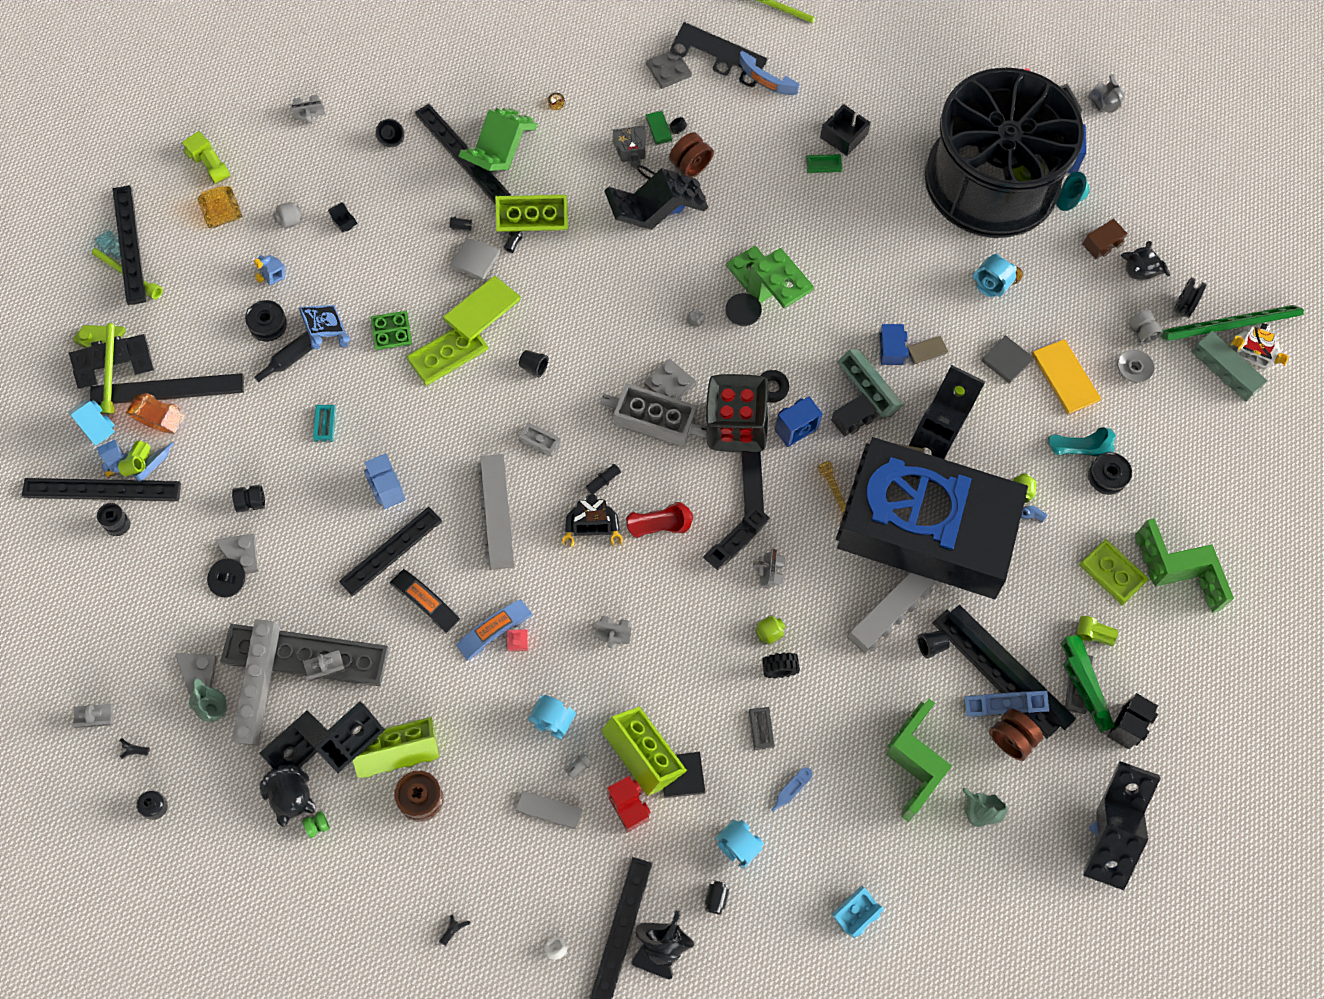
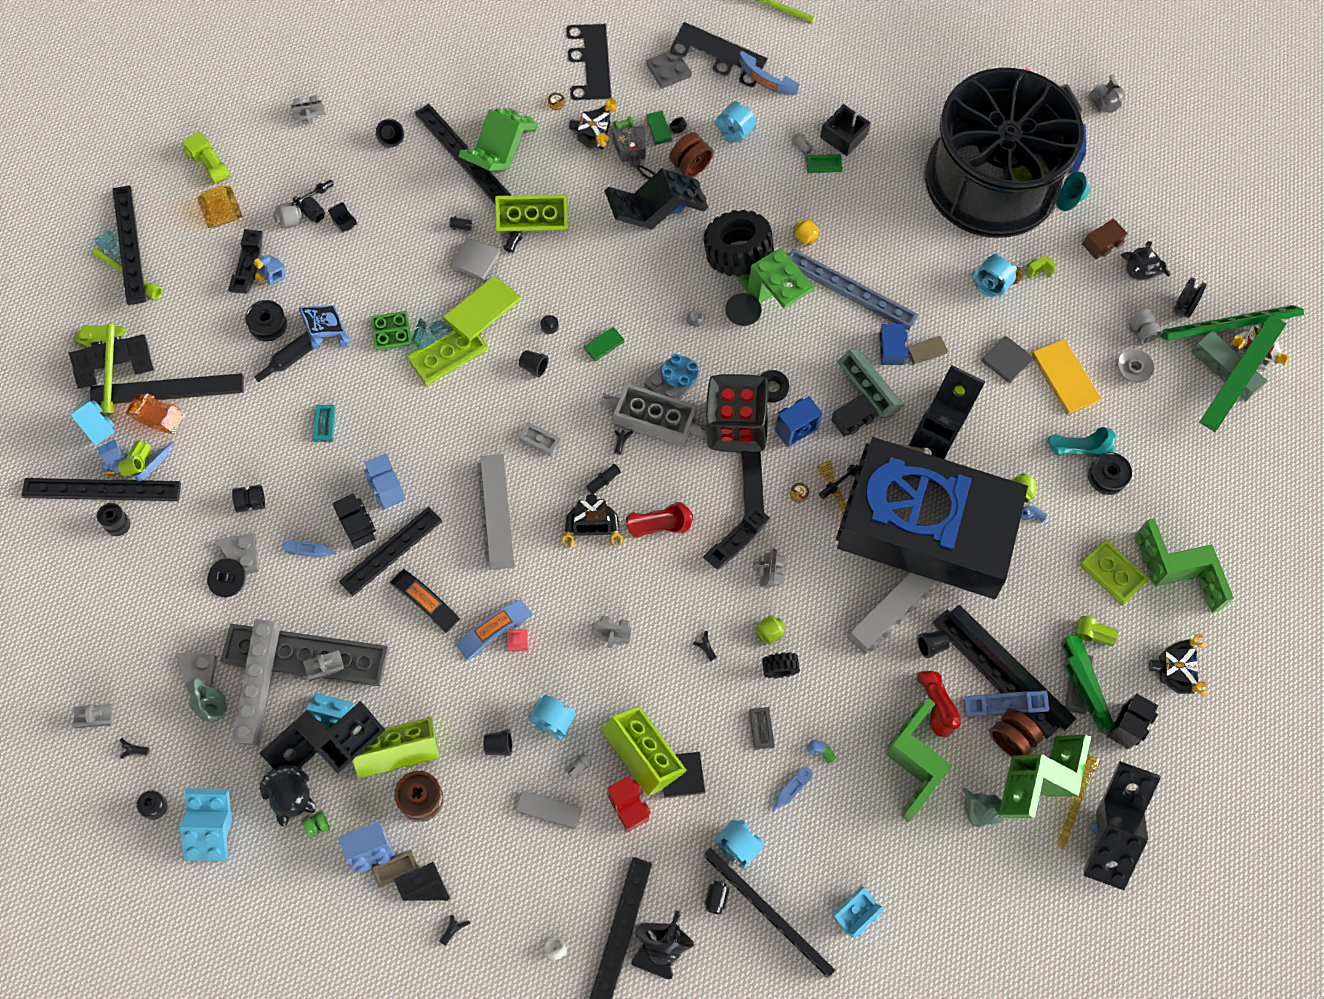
none -> medium azure bracket [179,788,233,861]
none -> black slope [228,229,263,294]
none -> medium blue piece [283,540,337,558]
none -> black piece [291,180,334,207]
none -> black brick [299,197,325,223]
none -> medium azure bracket [306,693,354,729]
none -> black piece [332,493,376,550]
none -> medium blue piece [338,821,395,873]
none -> dark tan tile [372,850,419,888]
none -> black wing [394,861,451,901]
none -> clear light blue slope [412,318,451,351]
none -> black piece [484,729,512,756]
none -> black tile [540,315,559,334]
none -> black piece [567,24,612,100]
none -> torso [569,98,617,150]
none -> green tile [584,327,624,362]
none -> bright green bush [614,116,635,129]
none -> black bar [614,430,634,455]
none -> dark azure dish [661,354,698,388]
none -> black bar [693,631,717,662]
none -> black tyre [703,209,774,277]
none -> black tile [704,847,836,978]
none -> medium azure brick [715,101,756,143]
none -> sand blue tile [788,249,919,330]
none -> tile [790,483,809,503]
none -> light grey pin [792,133,814,155]
none -> yellow head [793,219,820,246]
none -> arm [807,740,836,764]
none -> black piece [819,464,859,499]
none -> red hair [917,670,961,737]
none -> bright green bracket [998,734,1091,818]
none -> lime bracket [1025,254,1057,279]
none -> clear yellow piece [1057,755,1101,849]
none -> torso [1149,634,1208,696]
none -> green tile [1199,315,1287,432]

